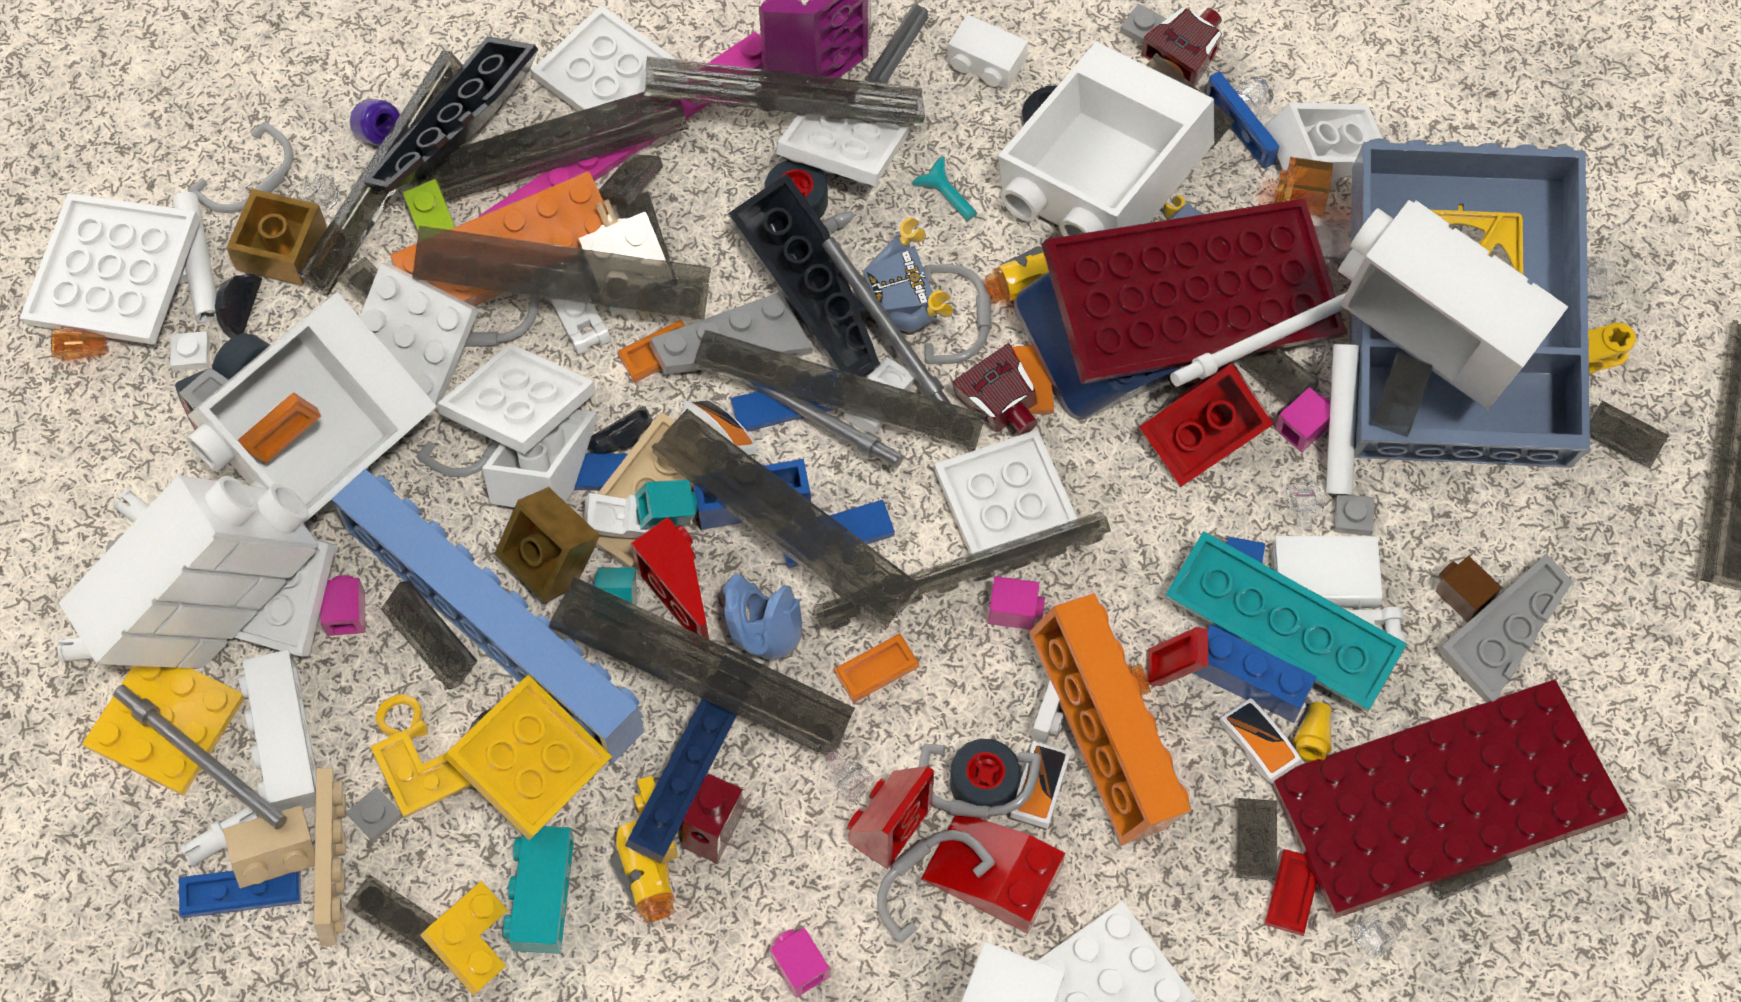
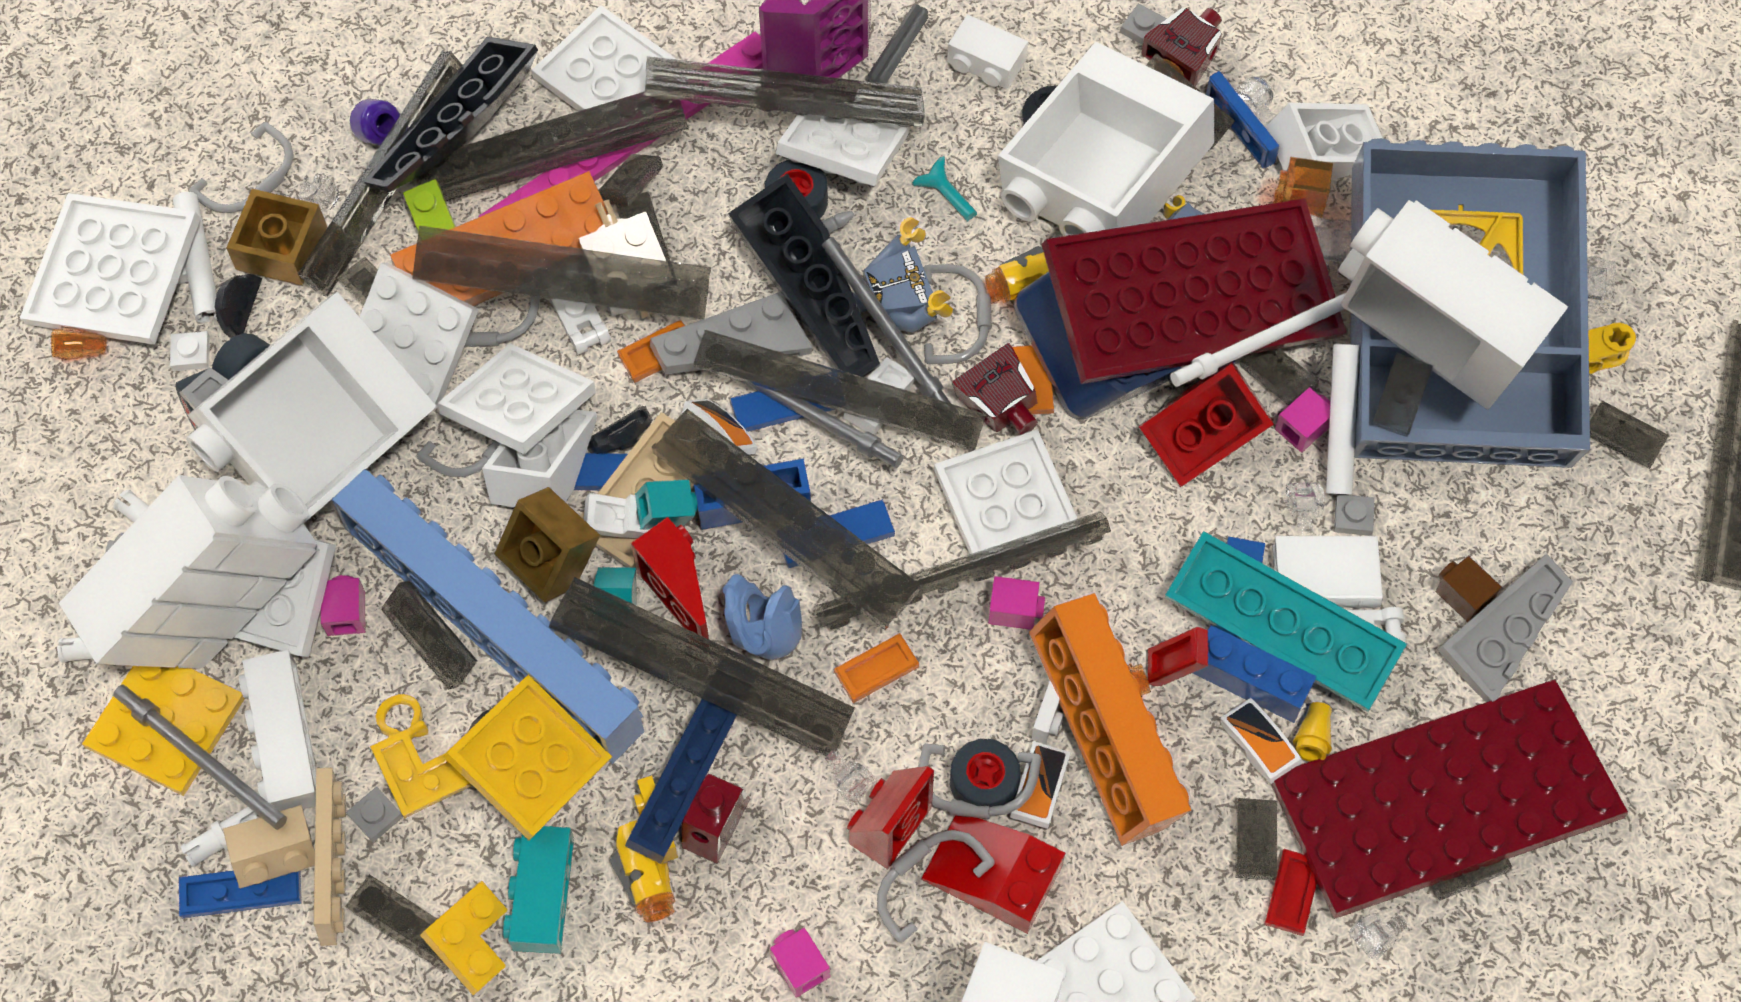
orange tile [237,392,321,464] -> none

